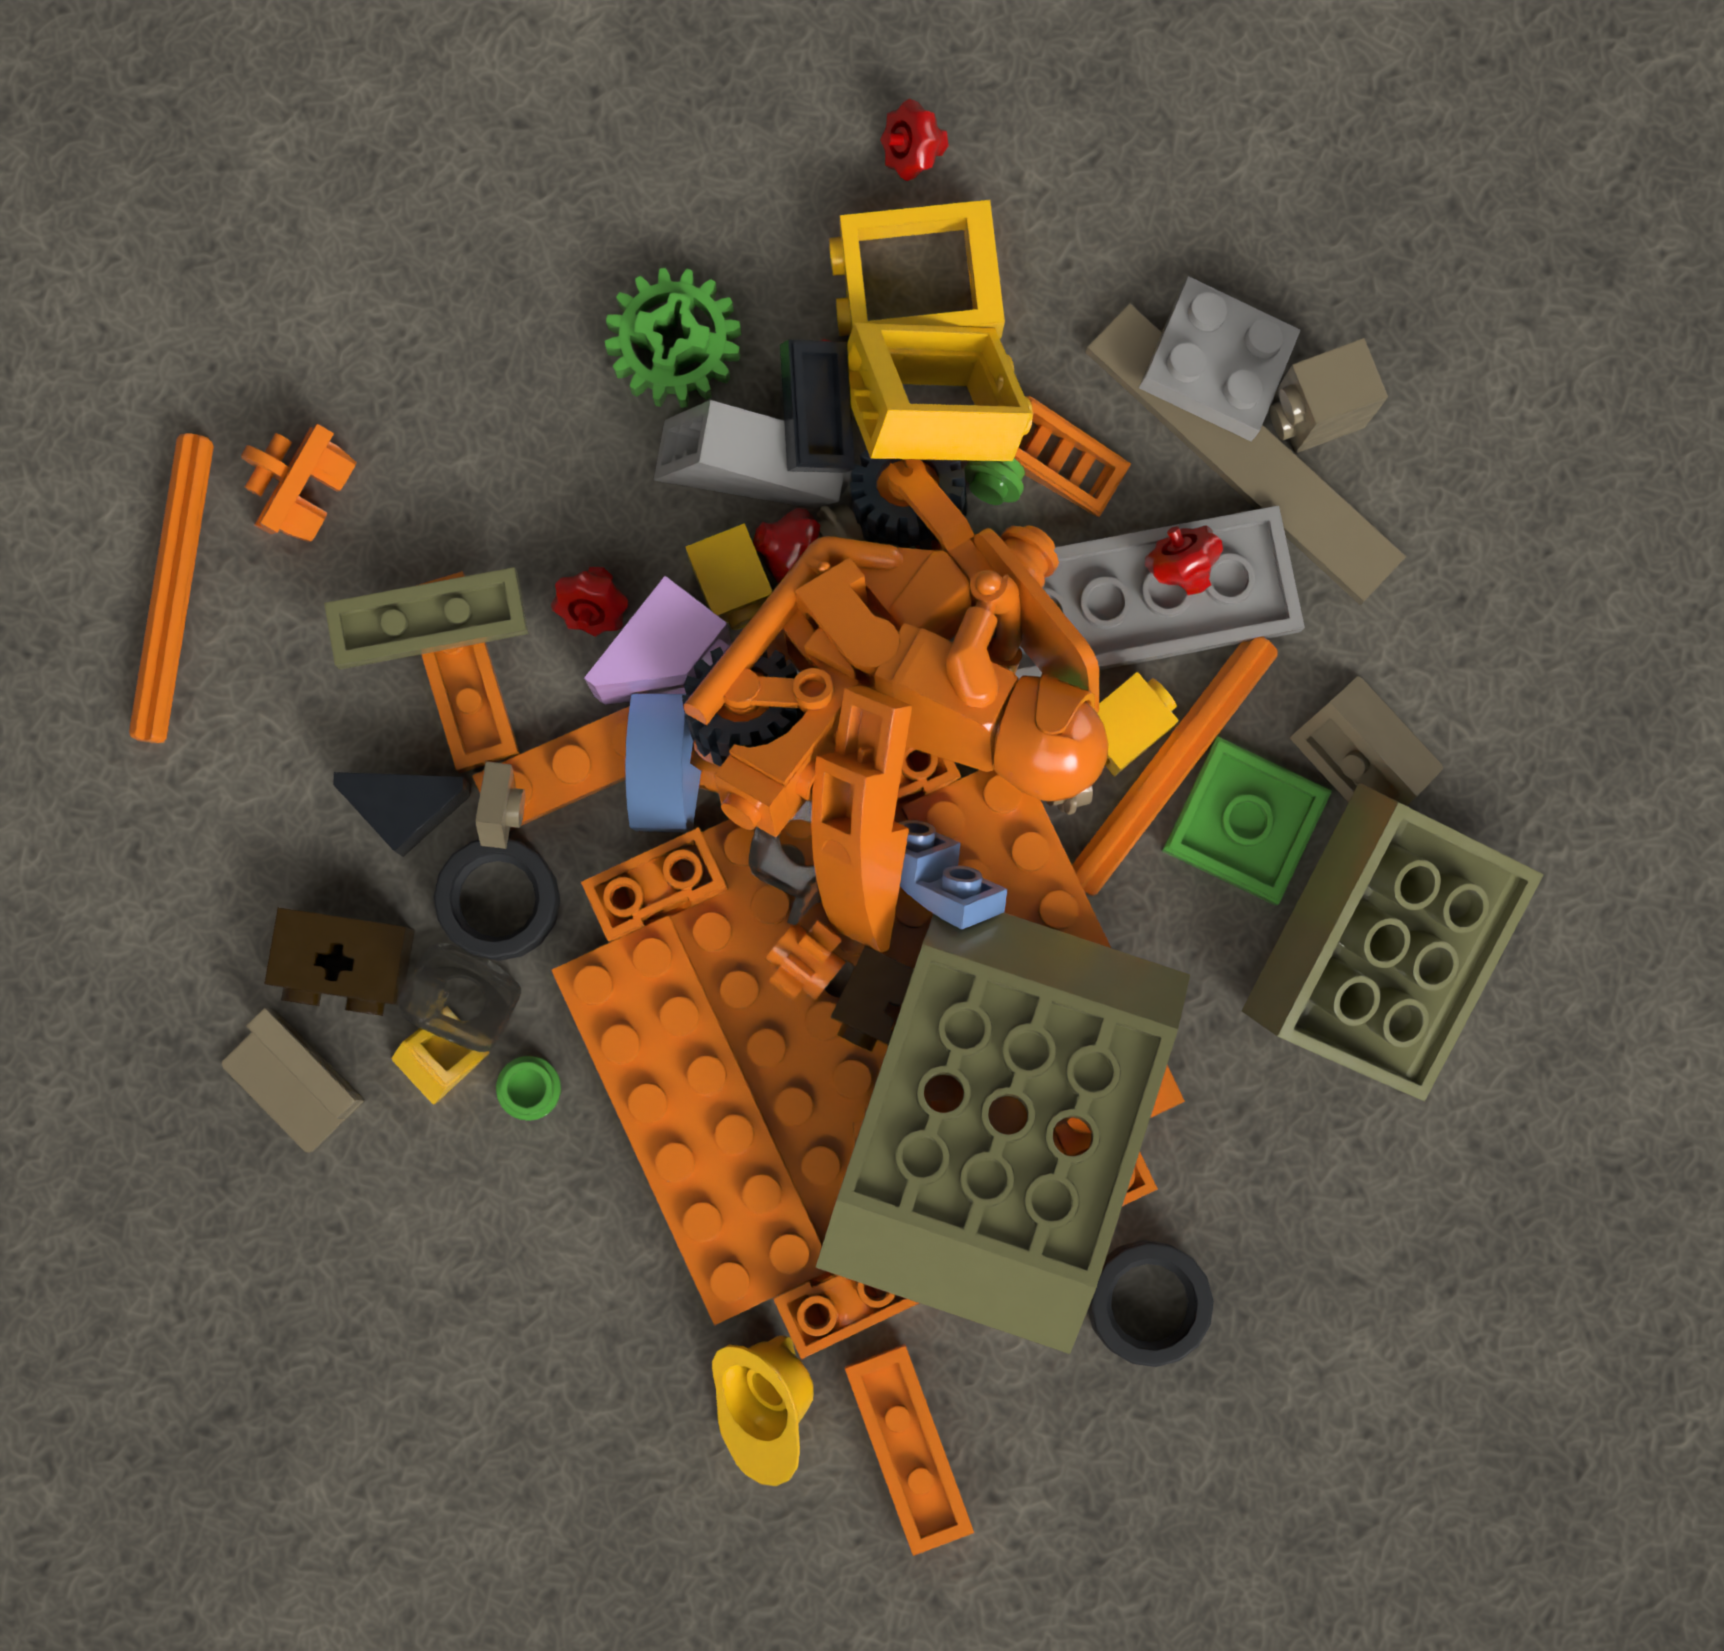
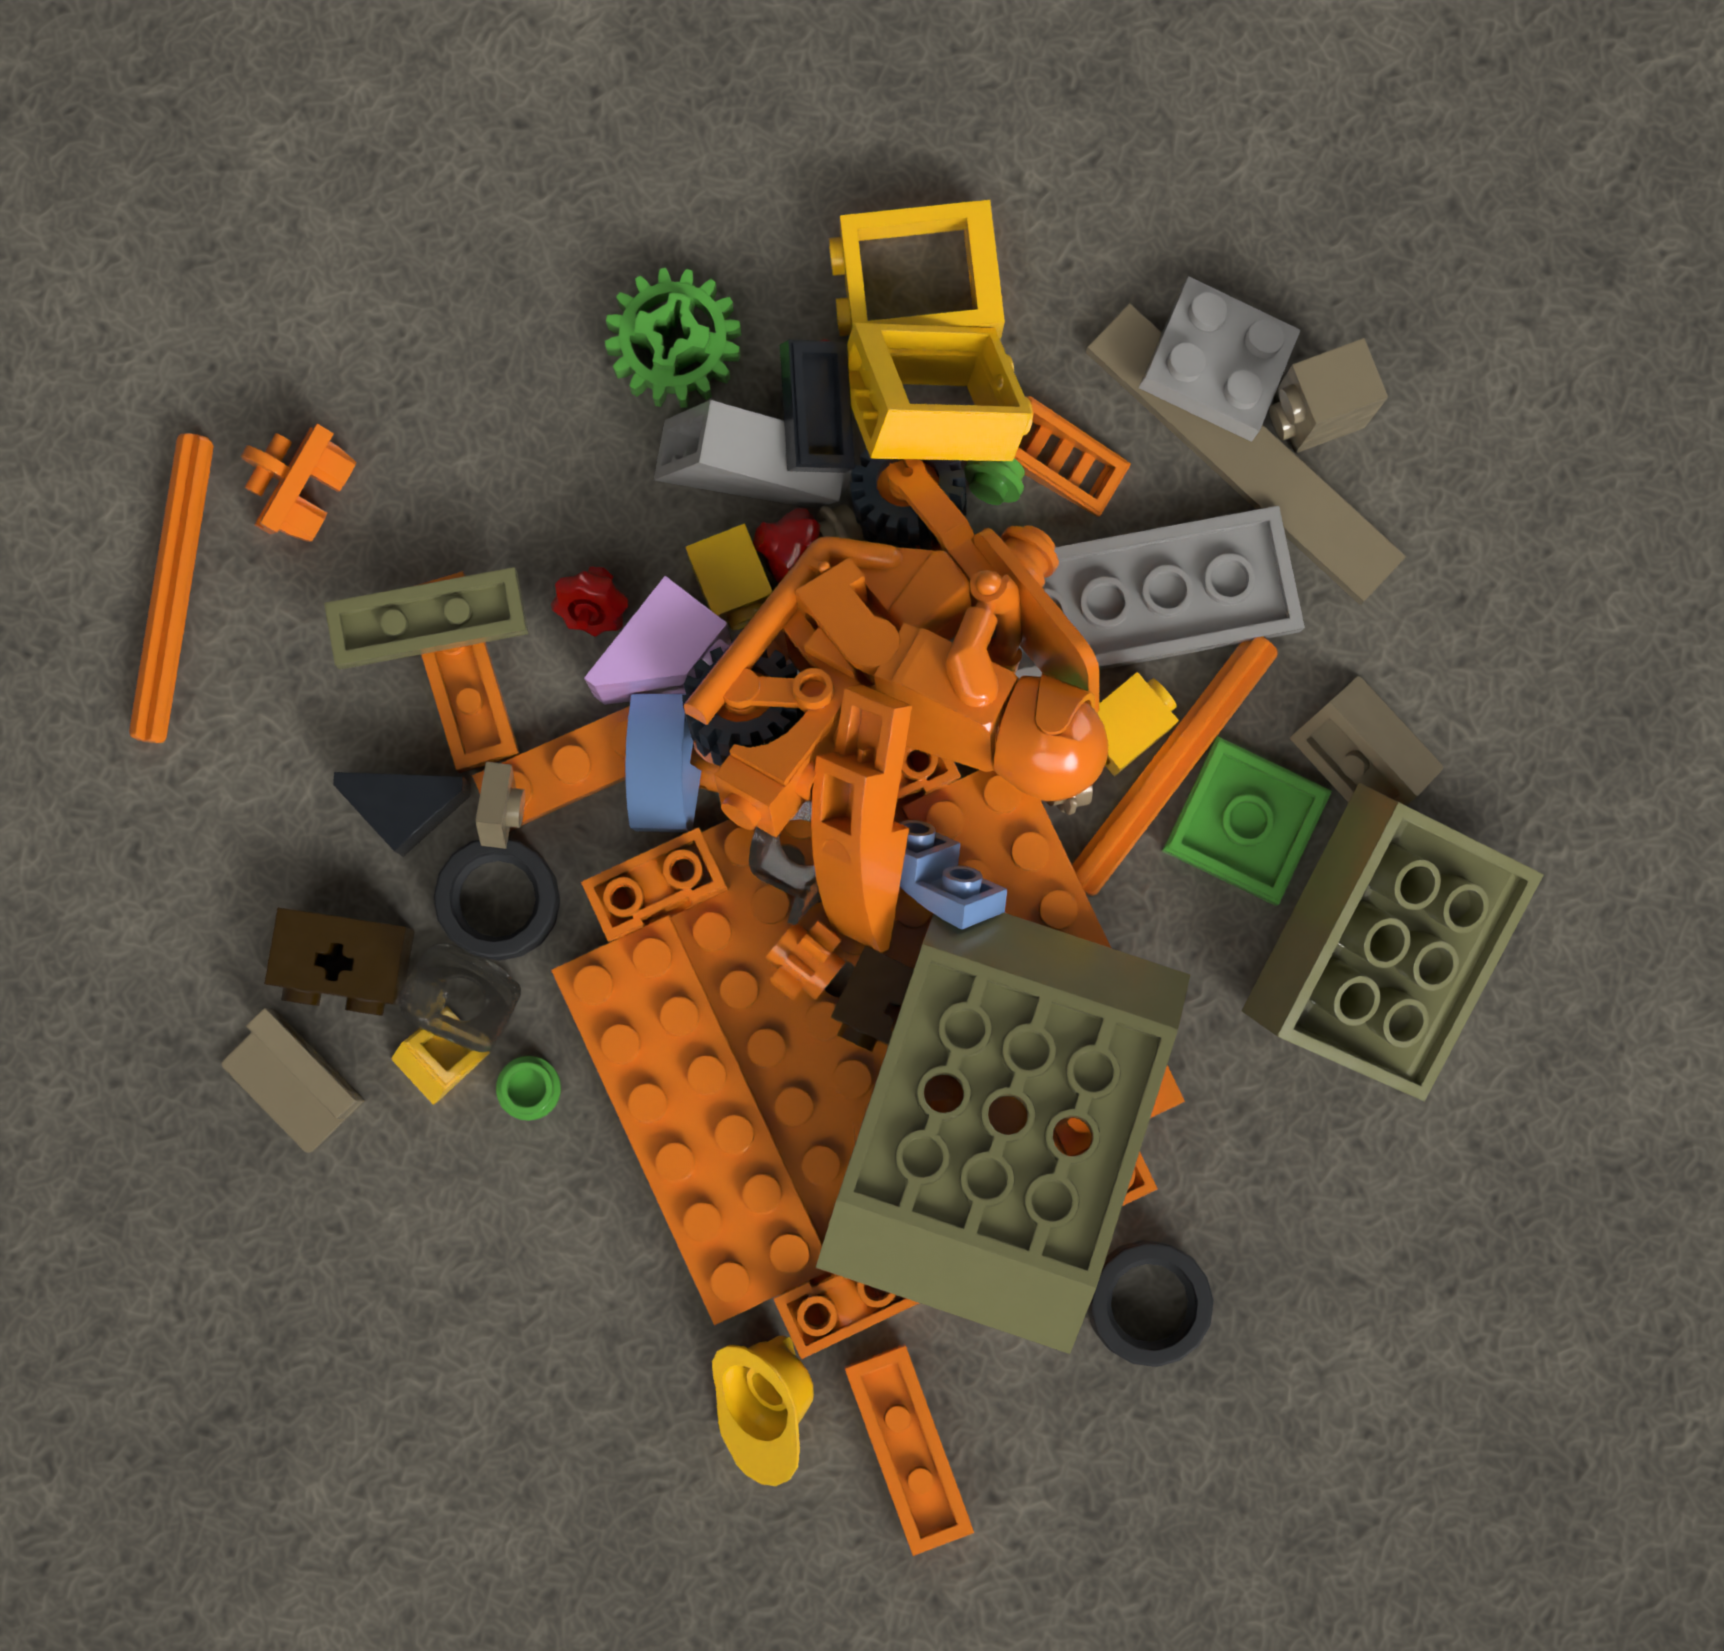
red piece [880,99,949,181] -> none
red piece [1145,525,1223,595] -> none

